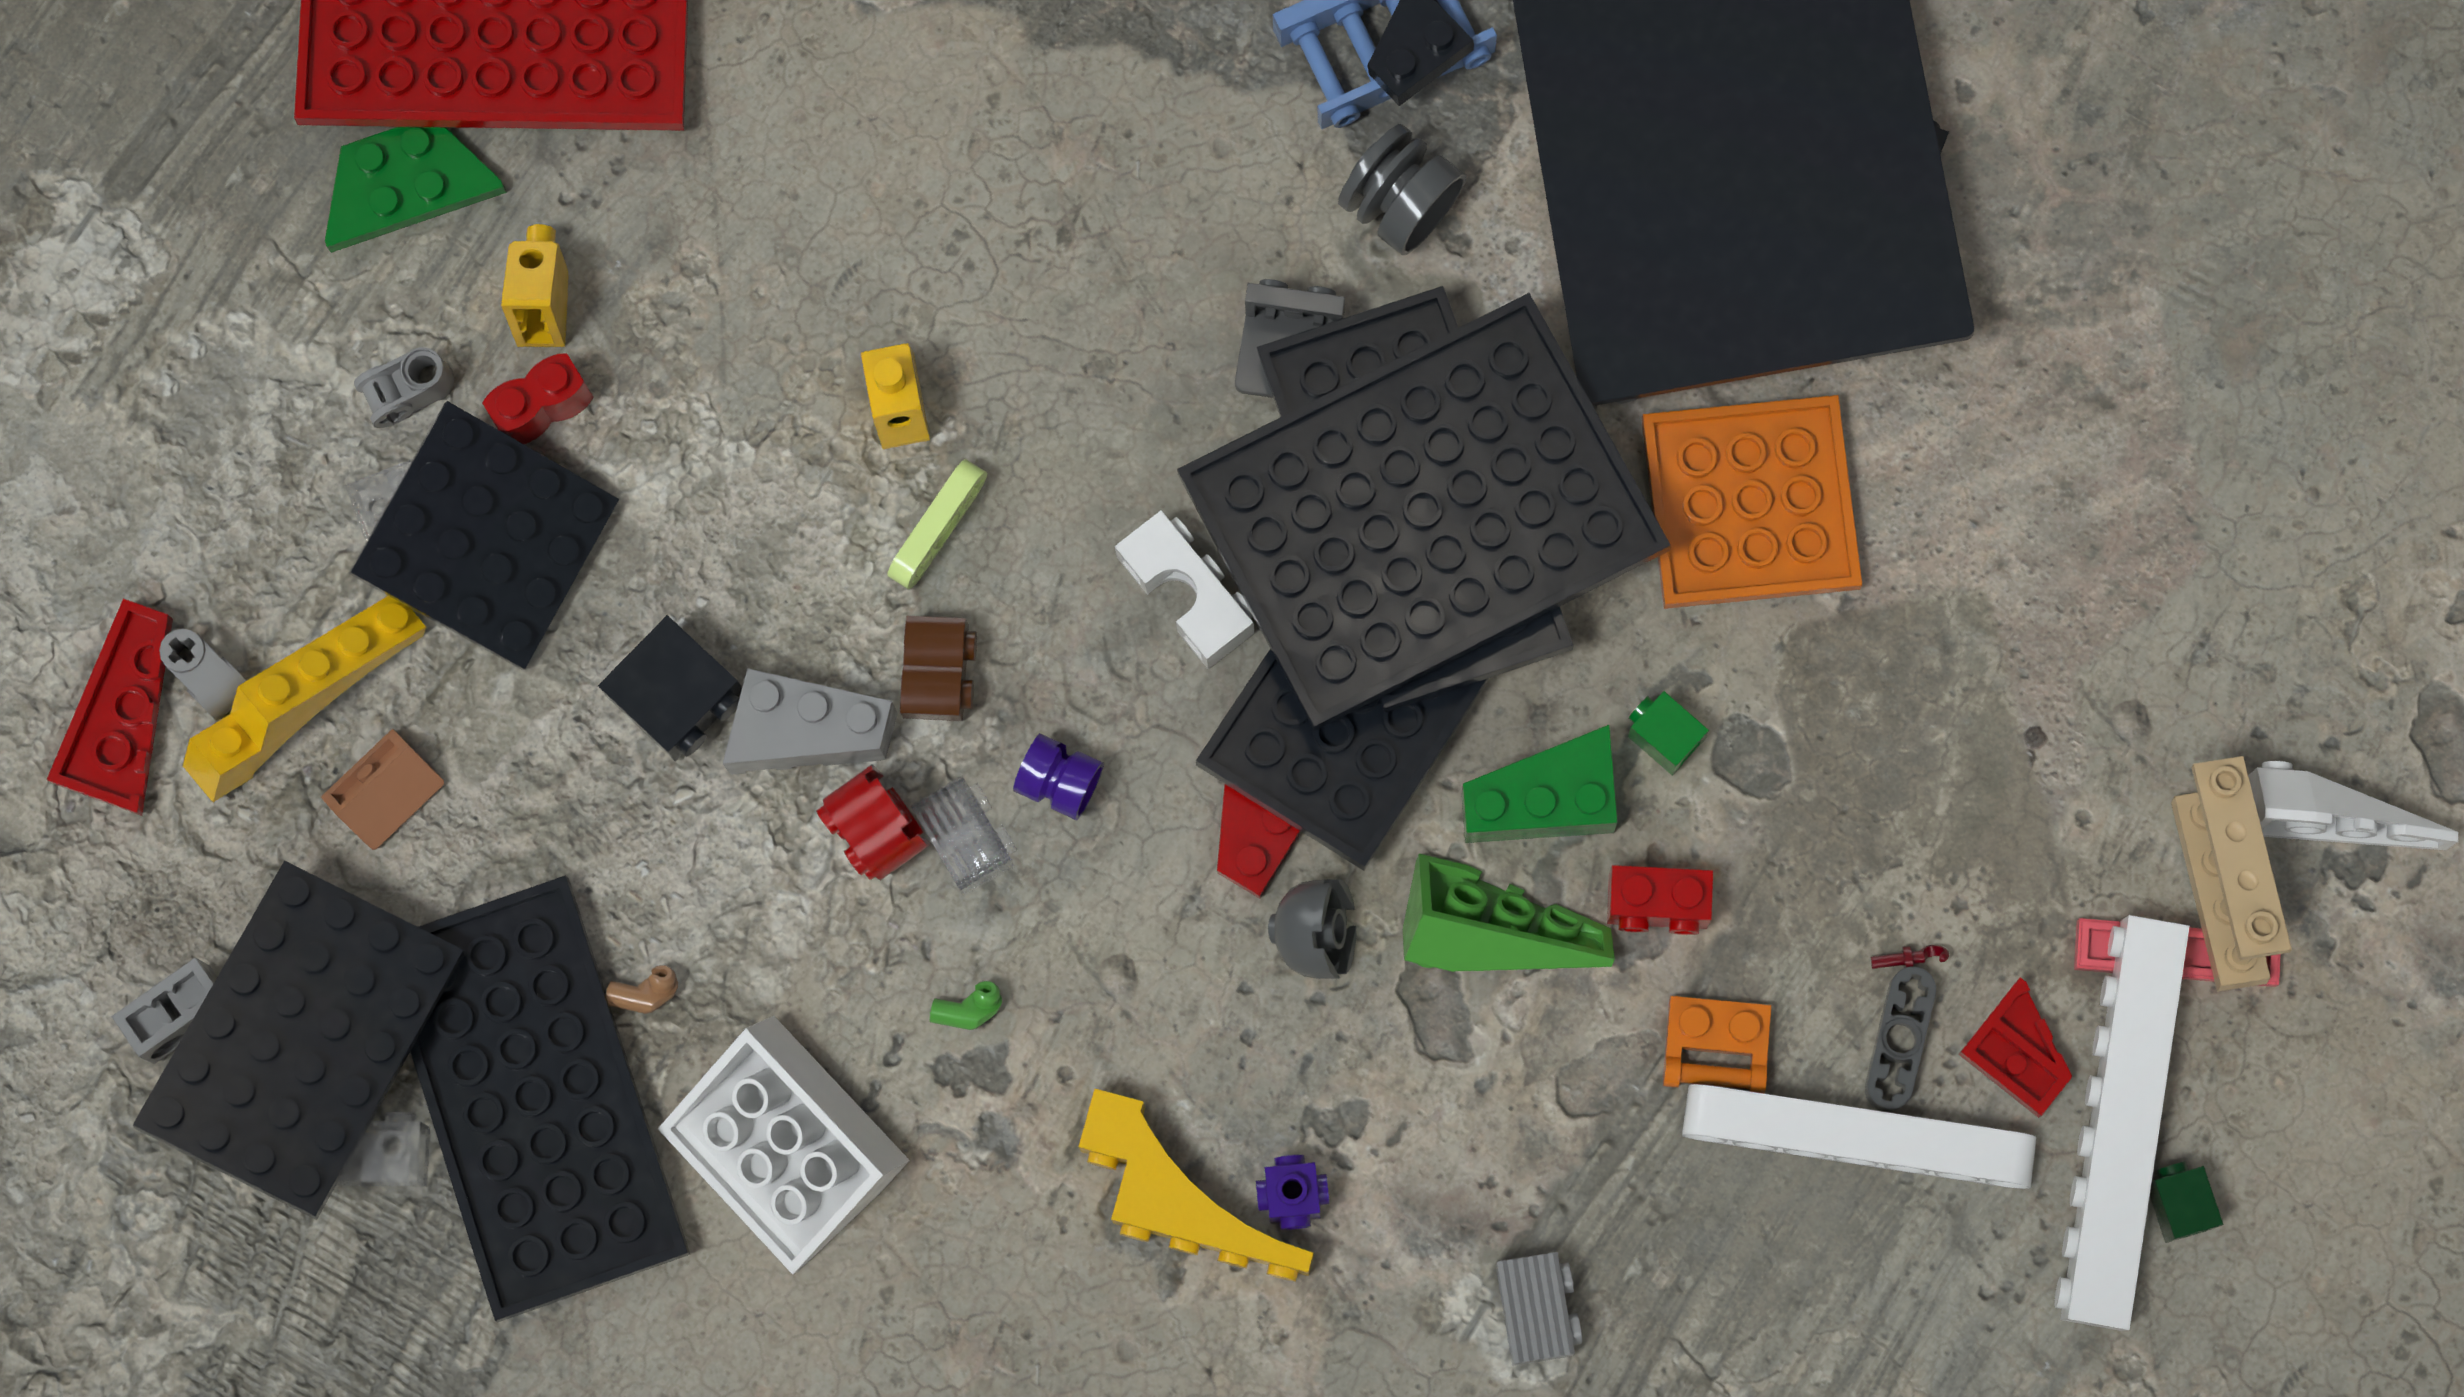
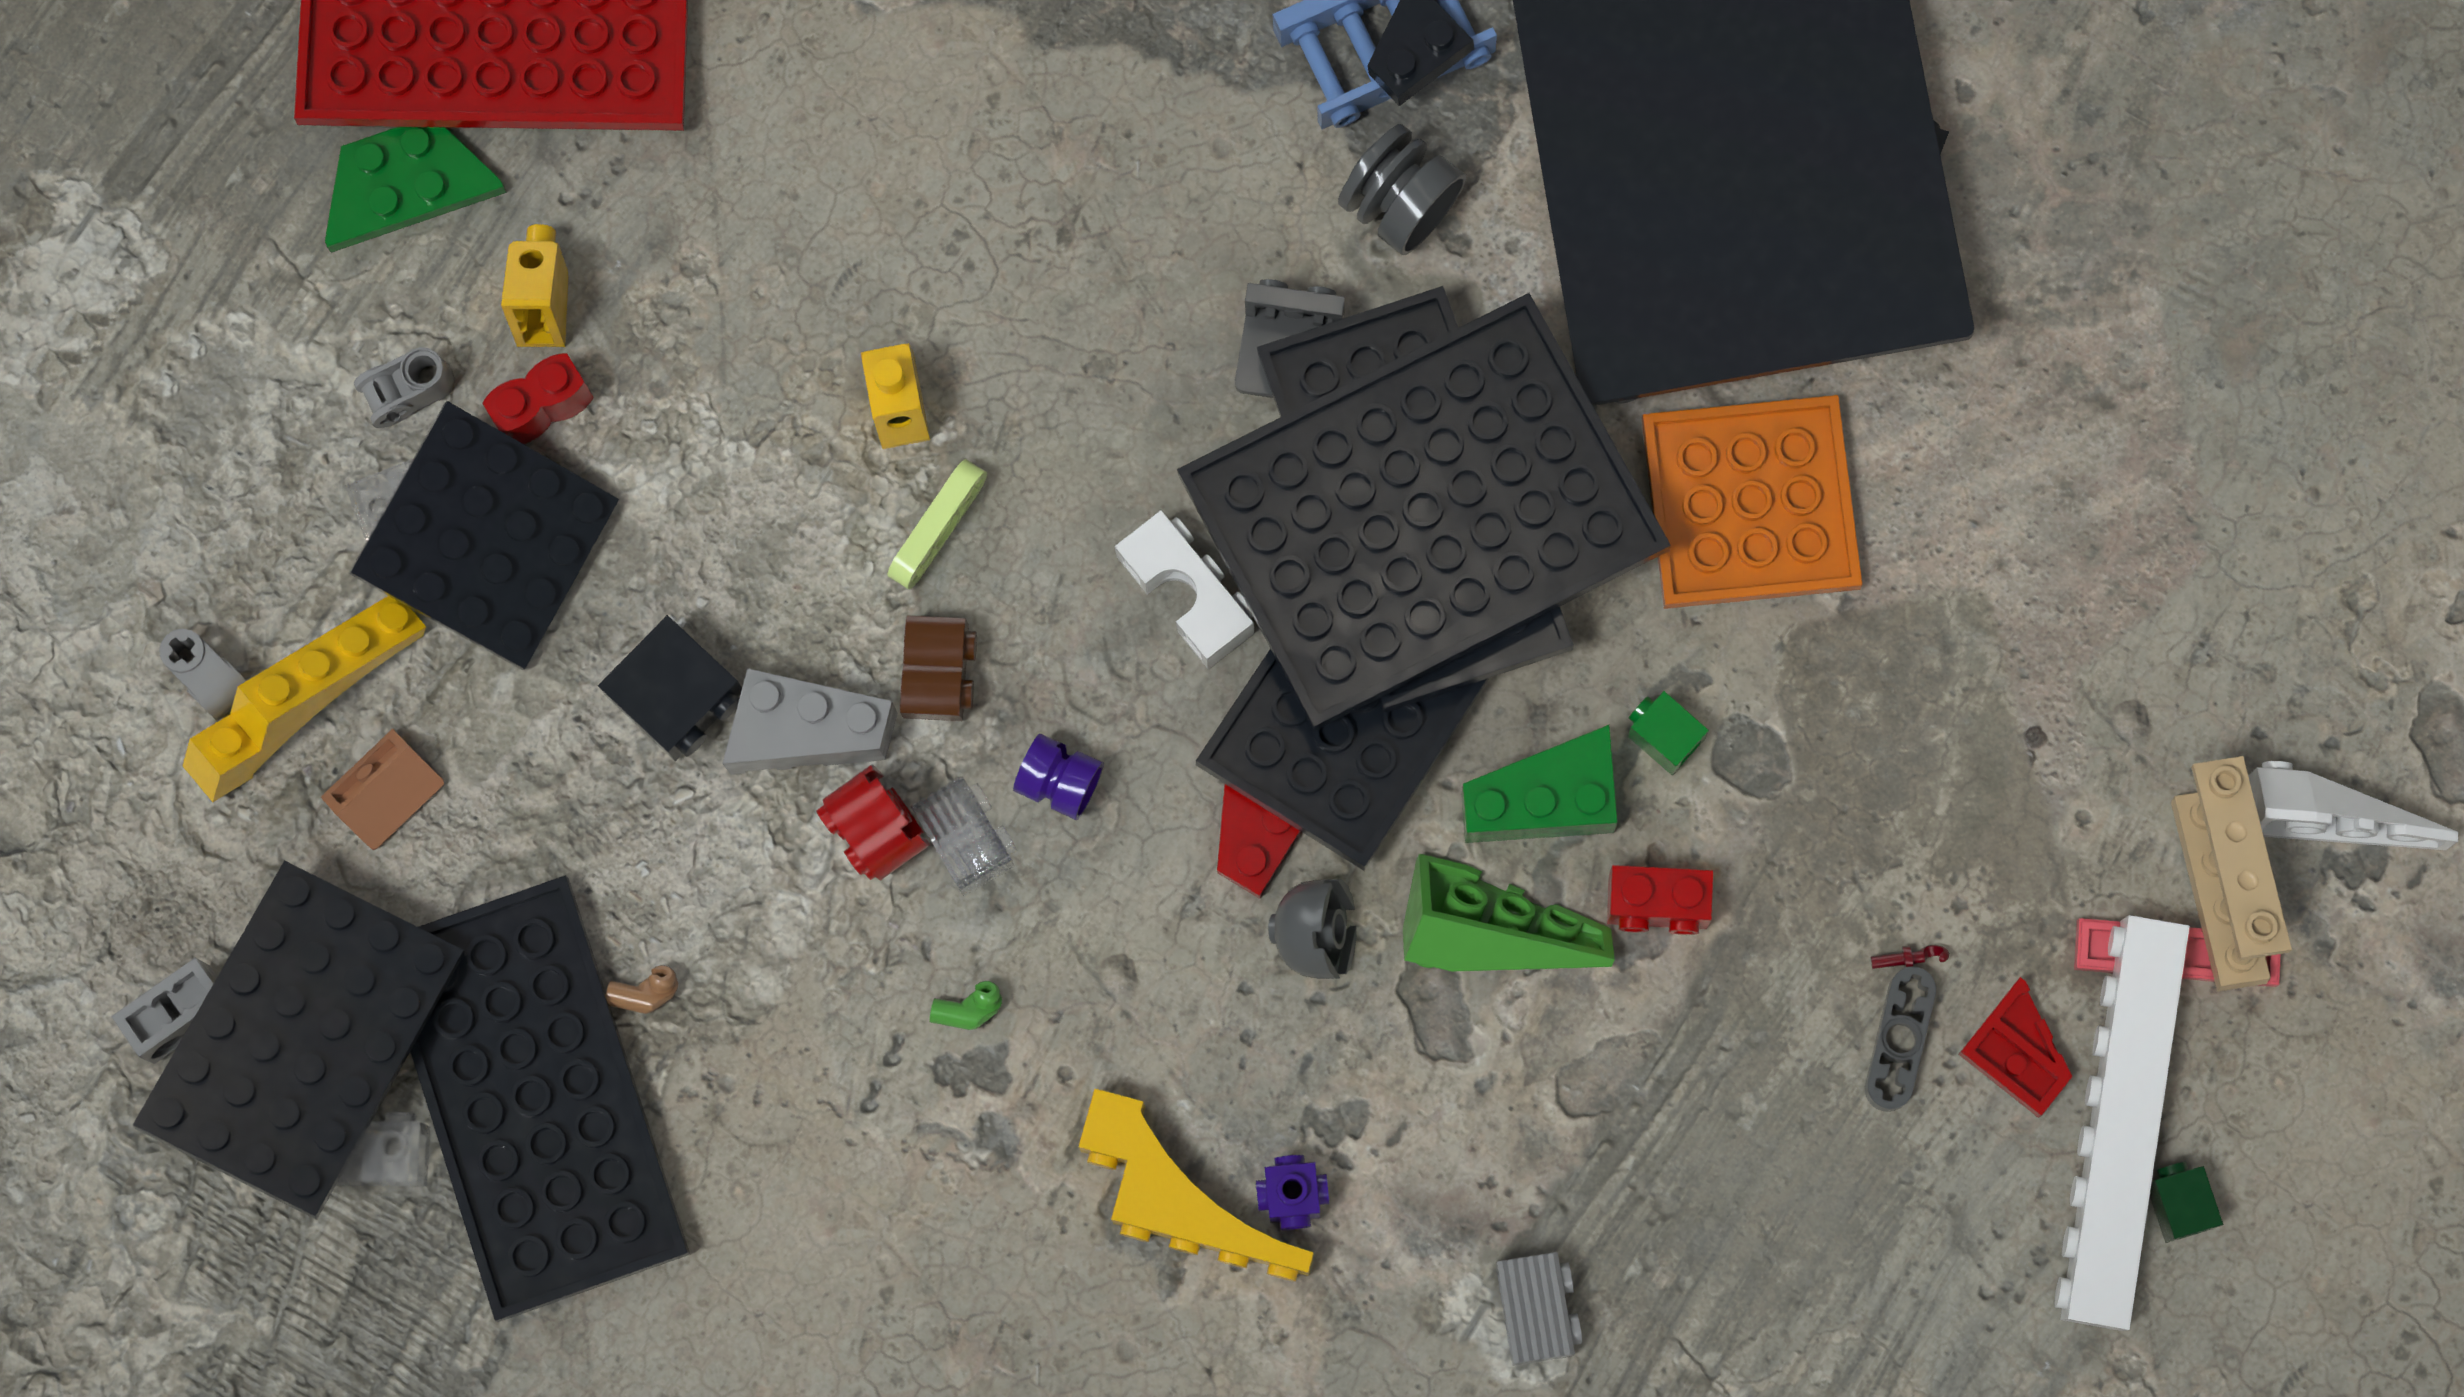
red wing [46,598,173,816] -> none
white slope [658,1016,910,1274] -> none
orange plate [1663,996,1771,1094] -> none
white beam [1682,1084,2037,1189] -> none

